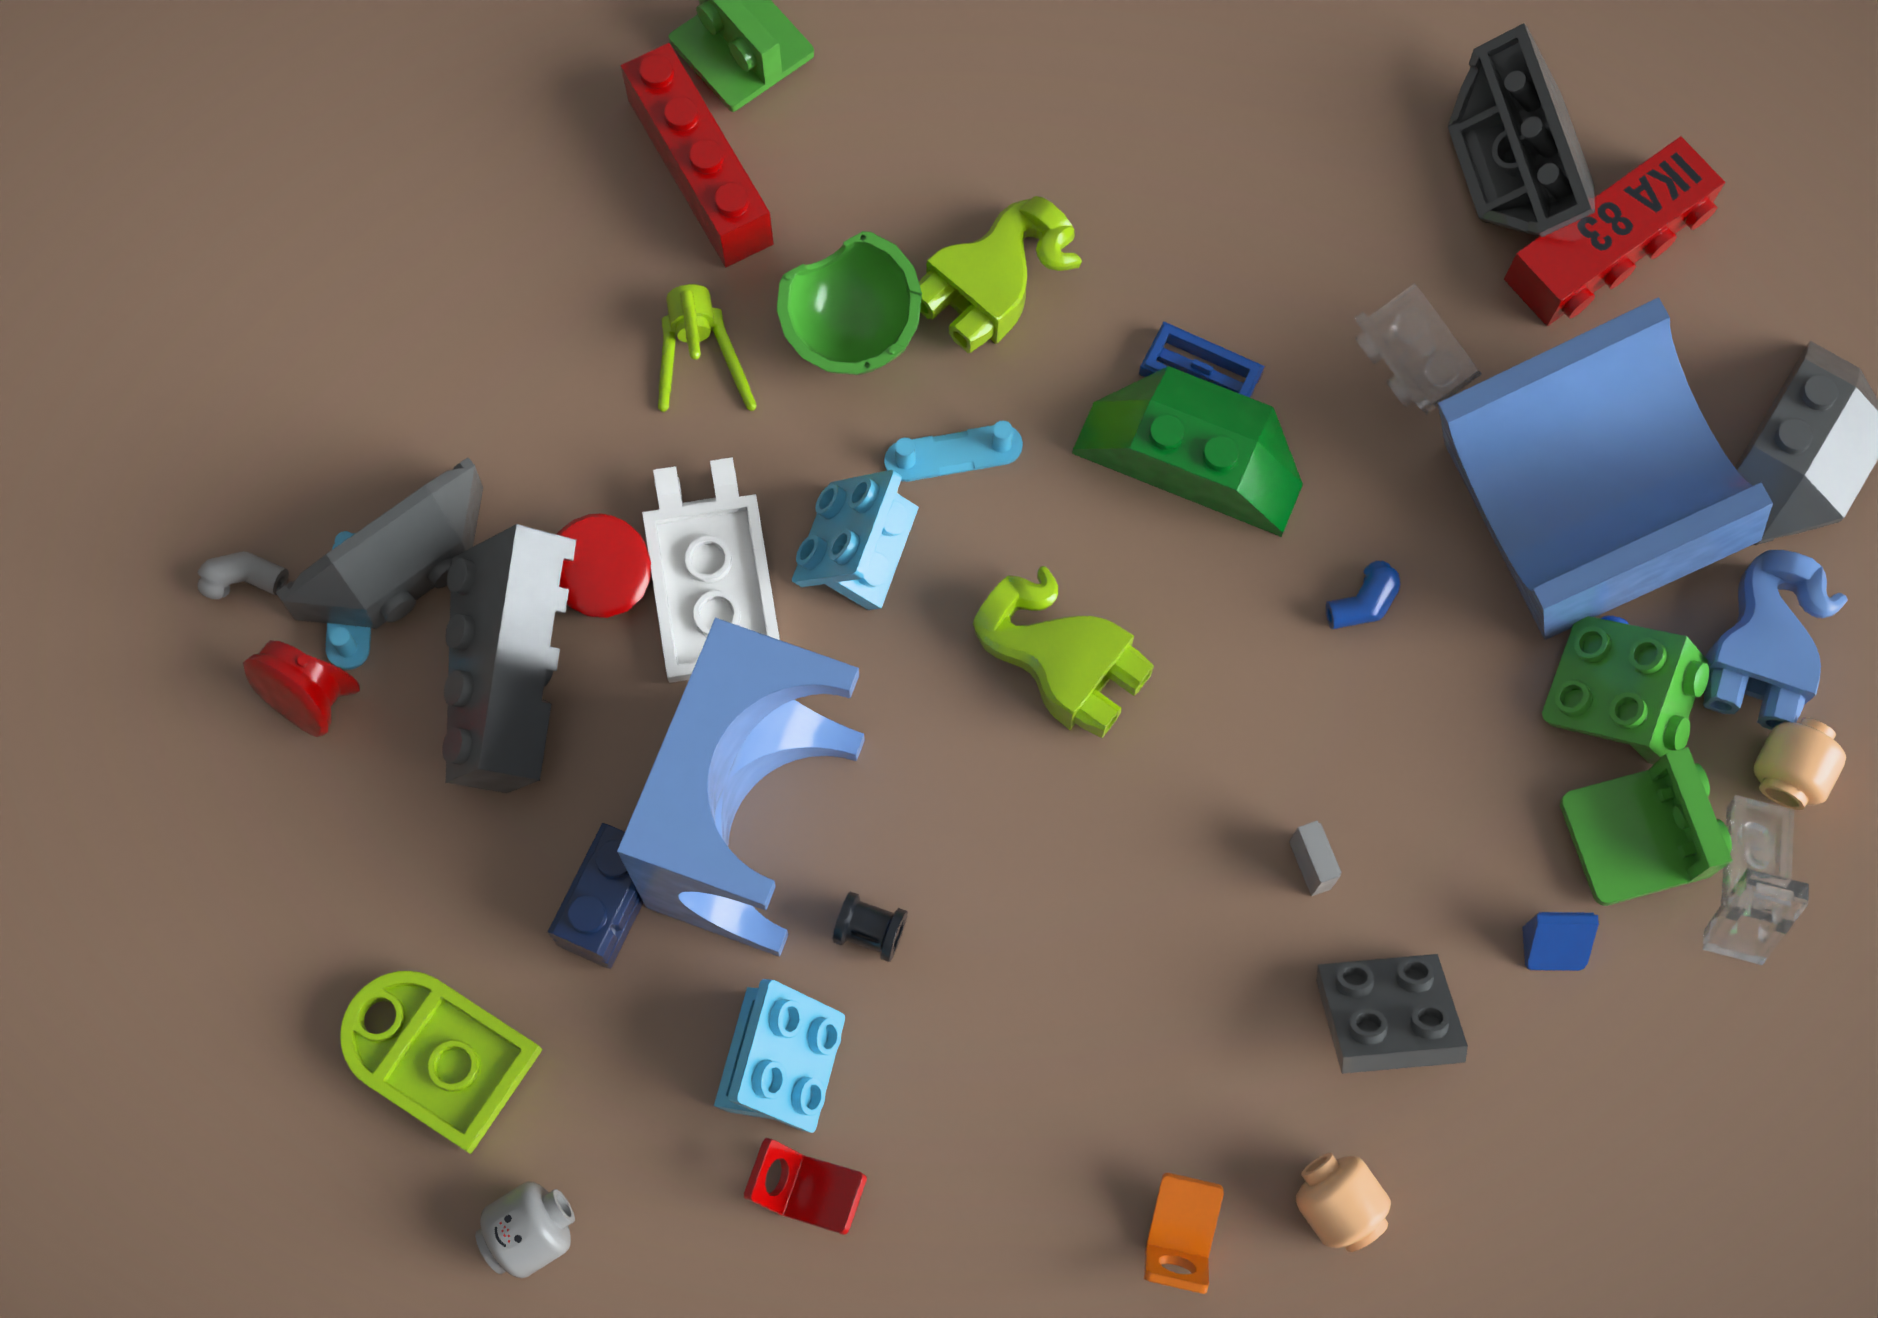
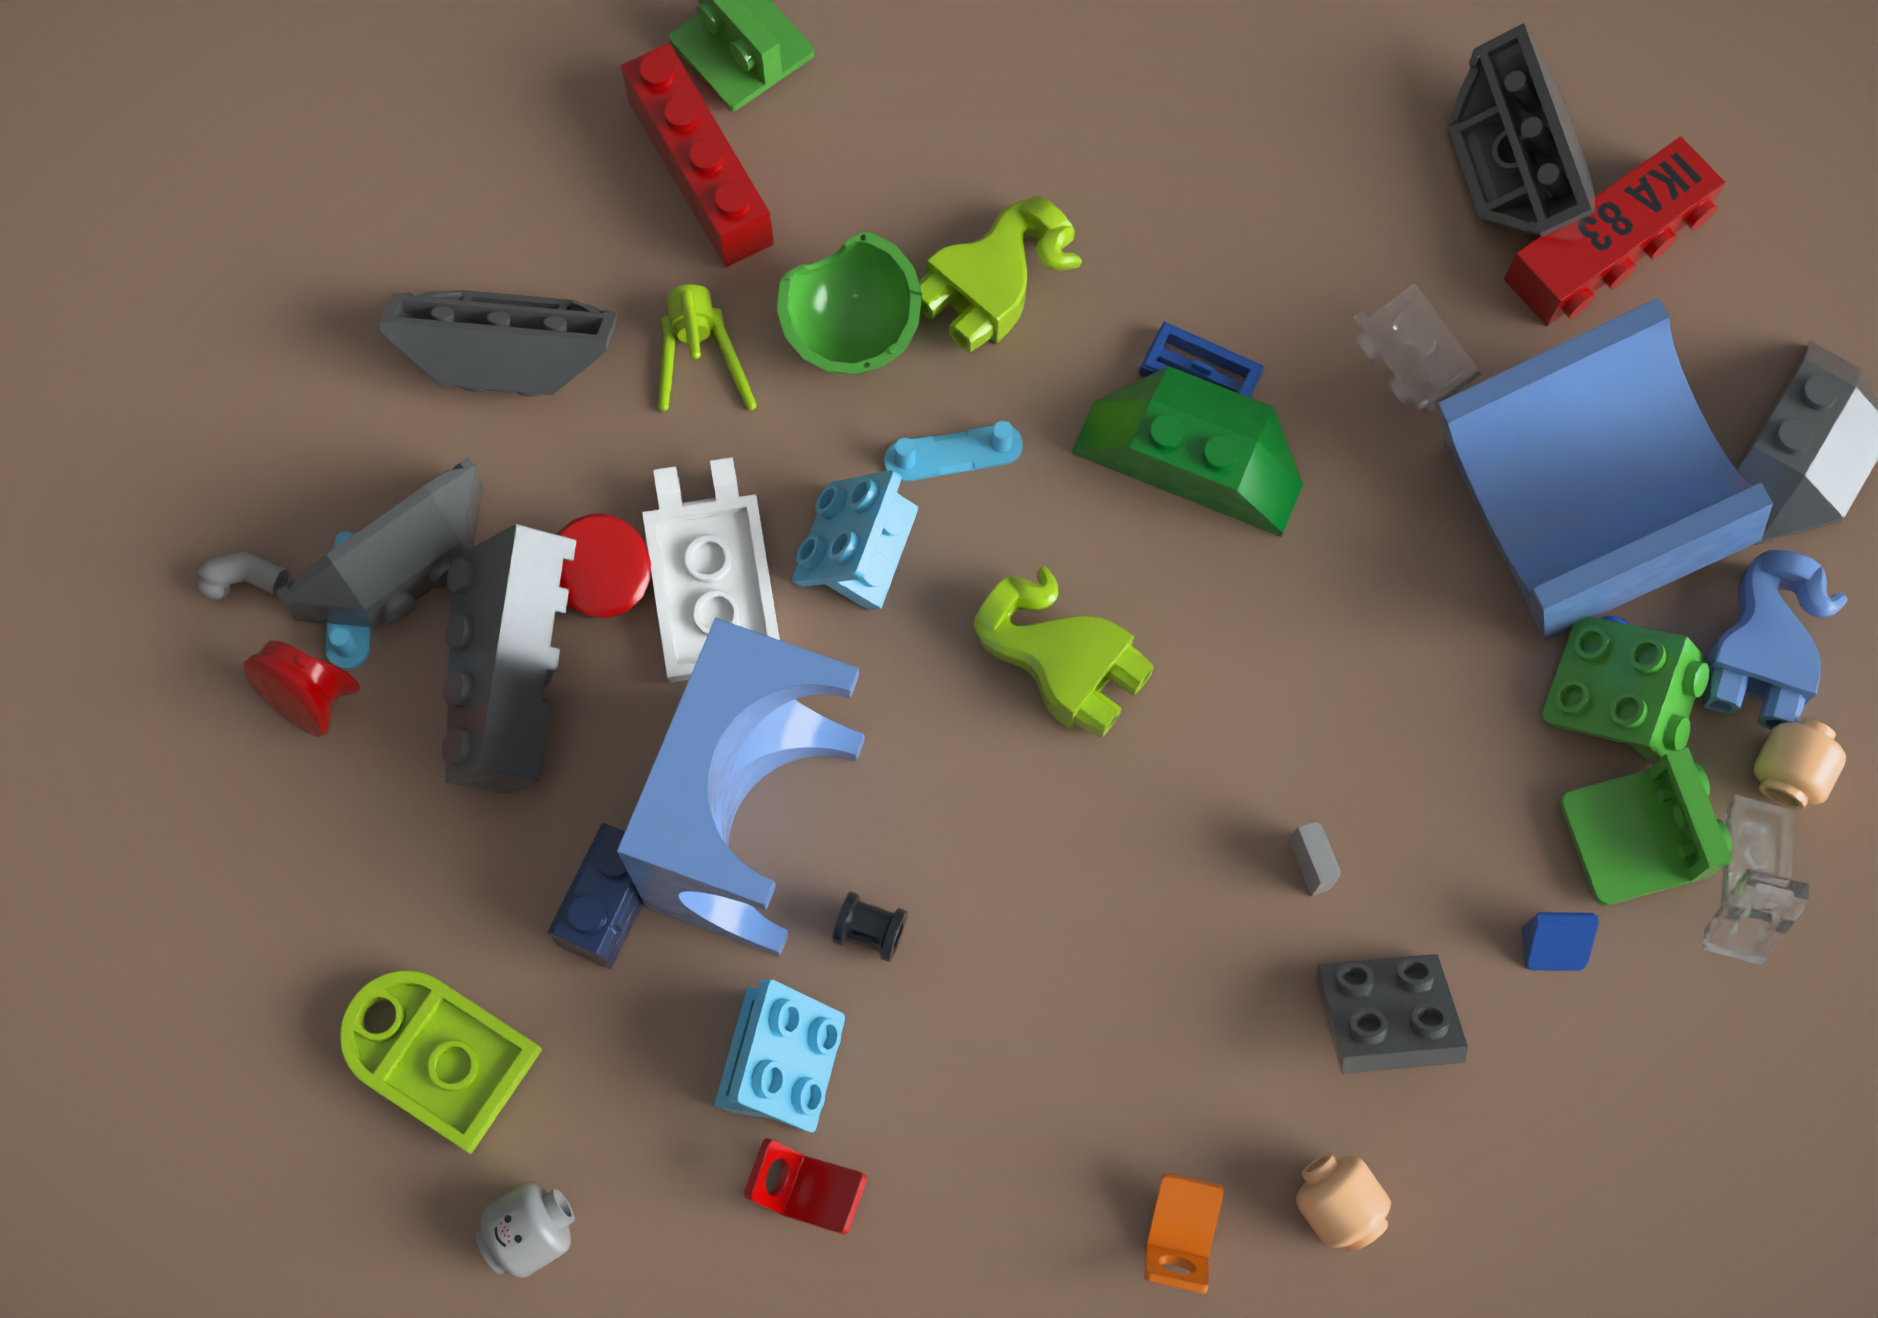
blue arm [1325,561,1401,629] -> none
none -> dark grey wedge [379,290,617,397]

